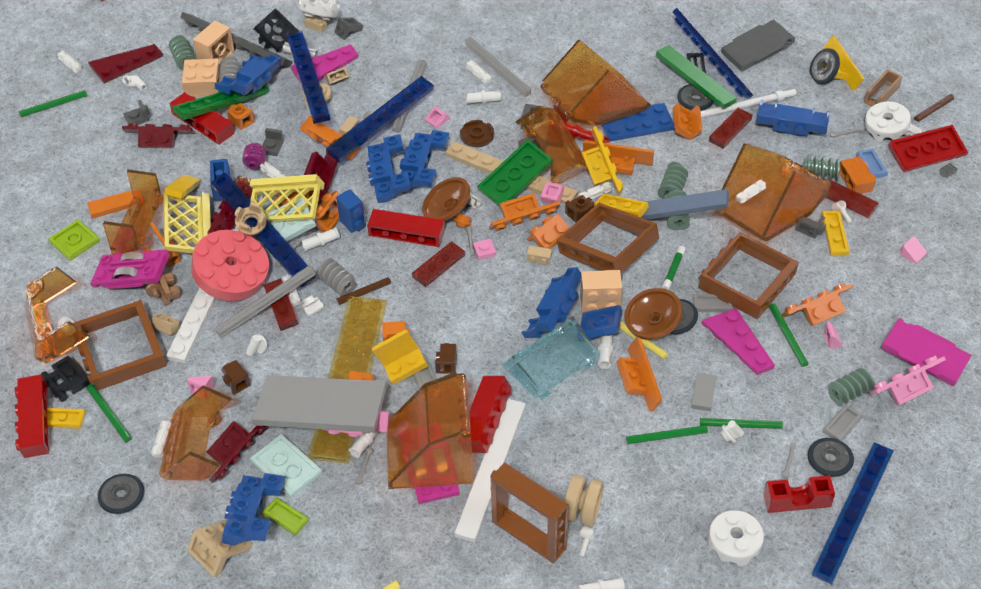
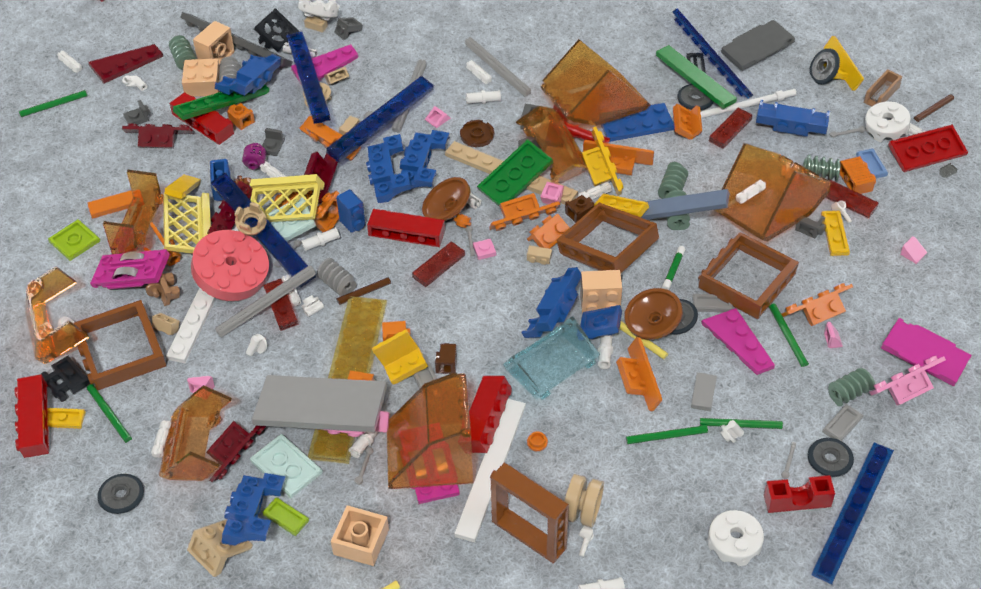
reddish brown brick [222,360,251,395] -> none
none -> light nougat brick [331,505,389,566]
none -> orange plate [527,431,548,451]

